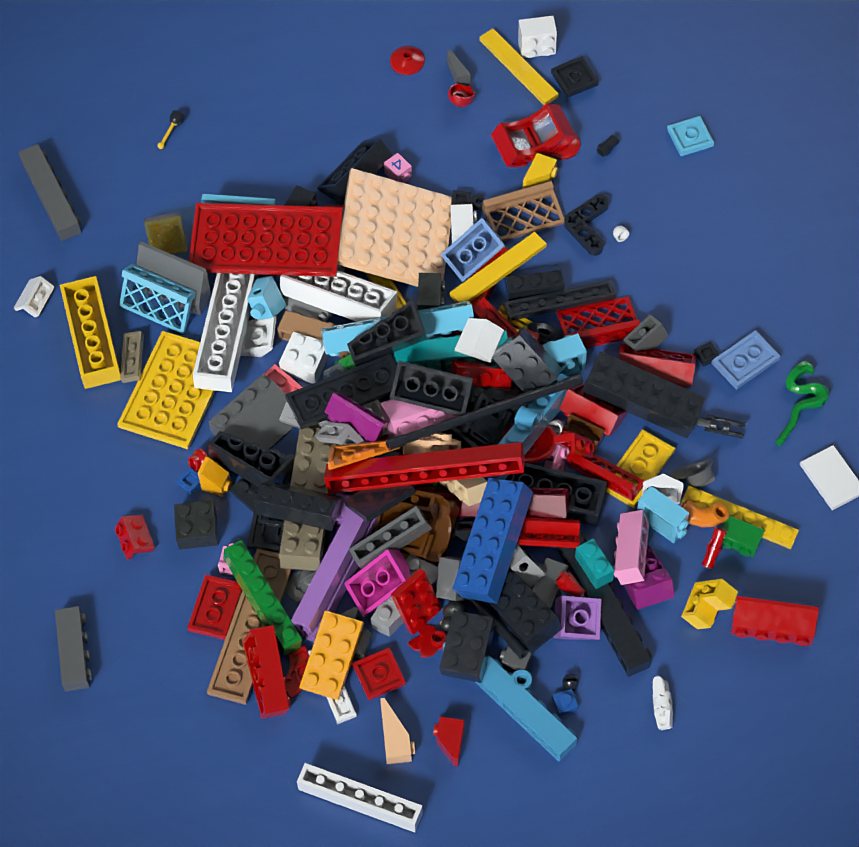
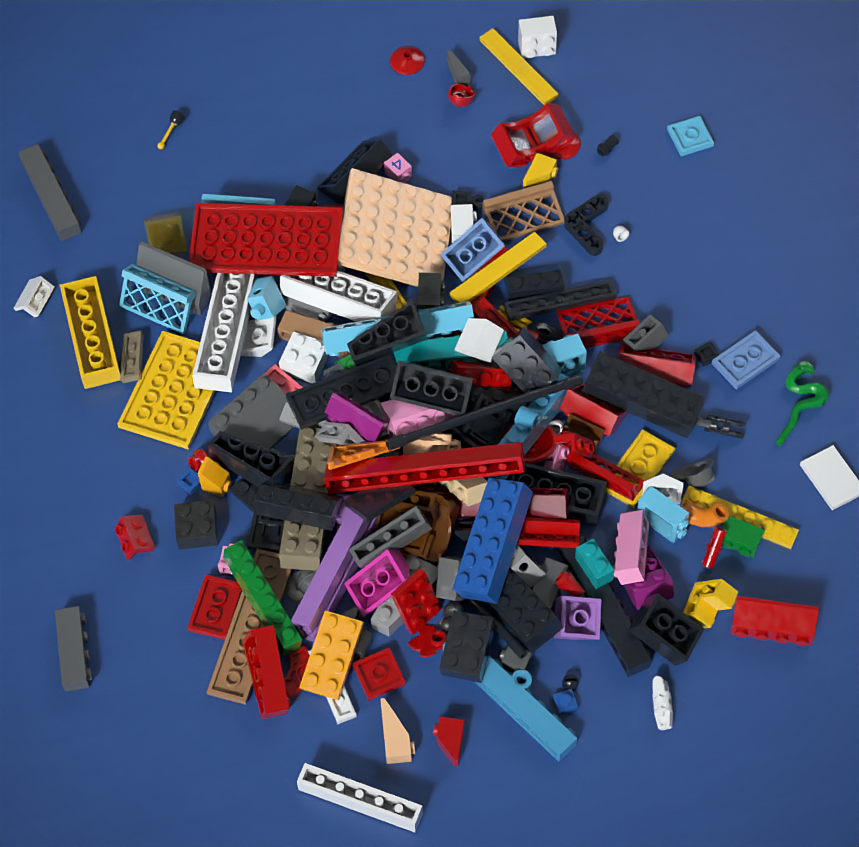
black plate [551,56,598,98] -> none
none -> black brick [628,593,704,666]

